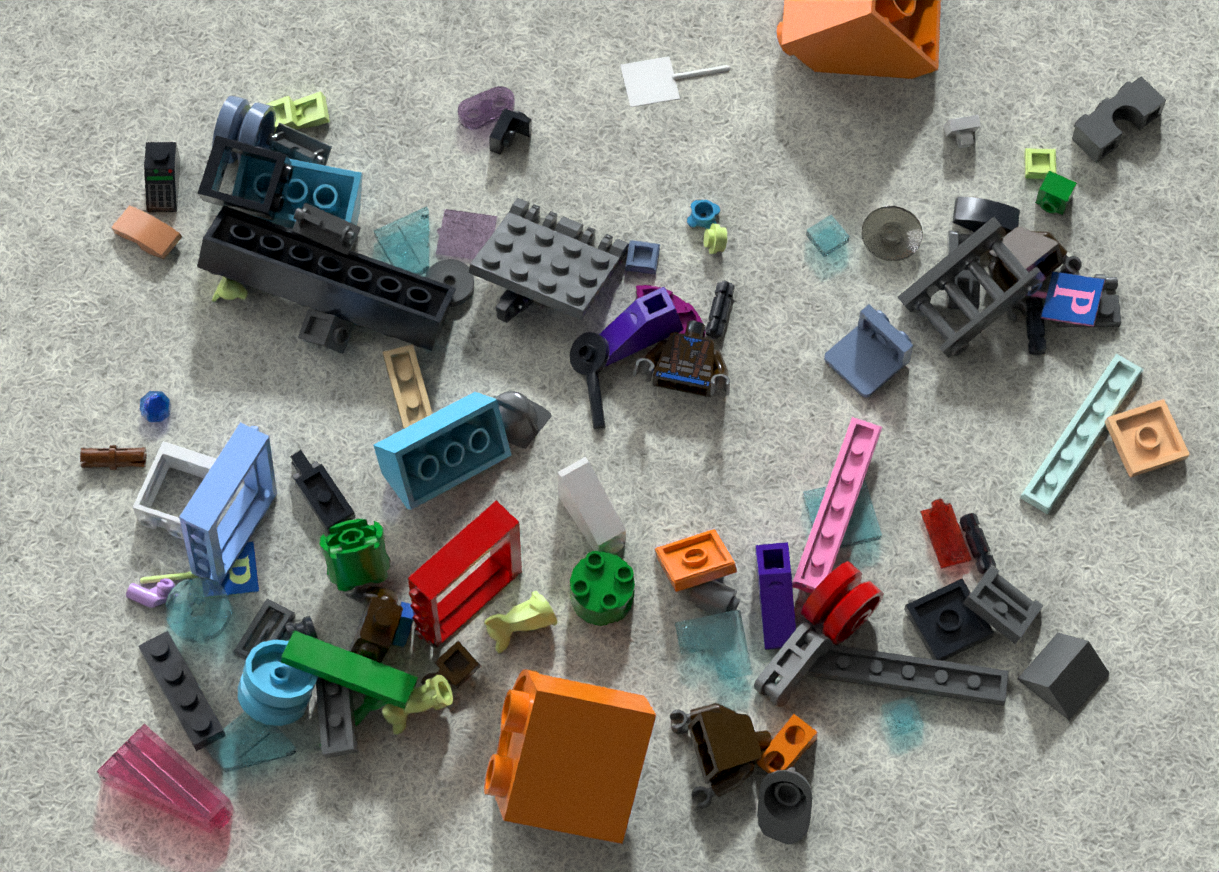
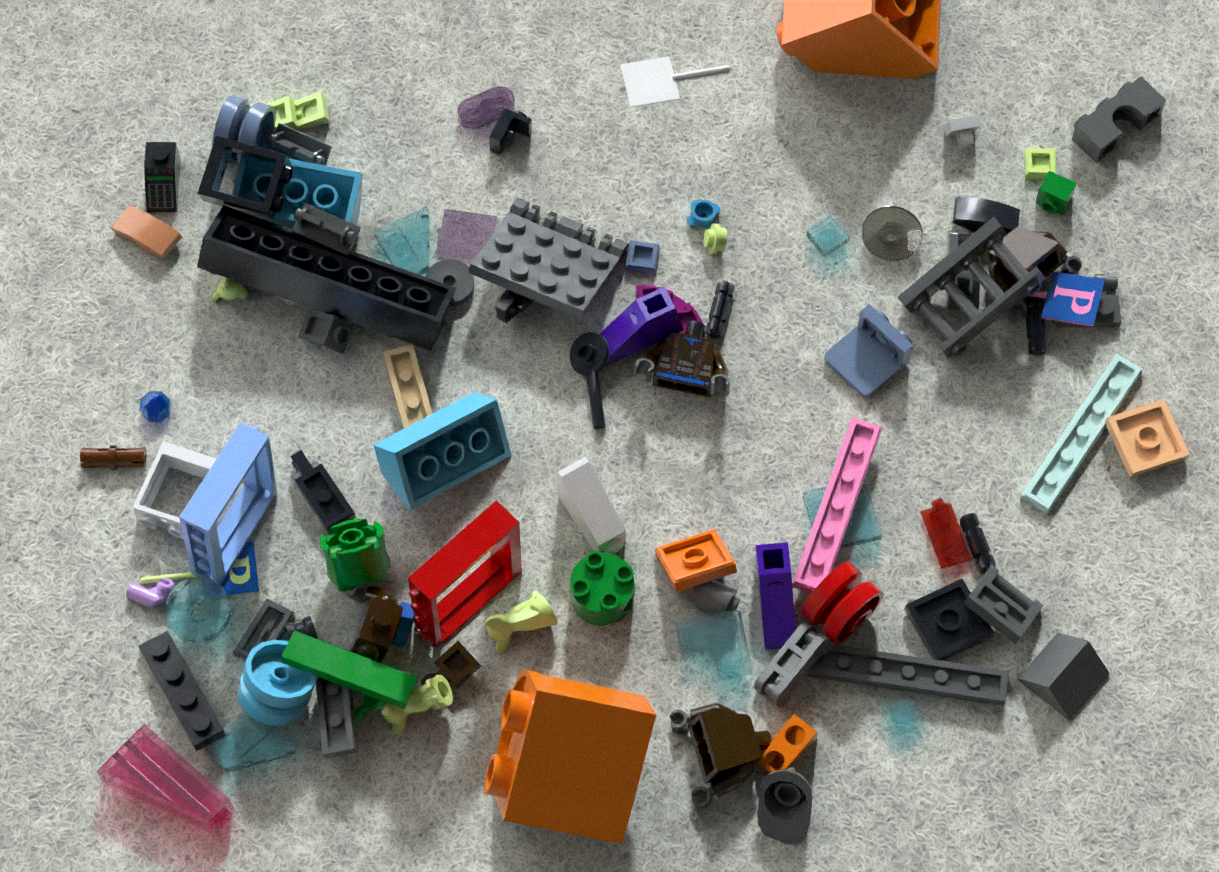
dark grey piece [493,391,552,449] -> none

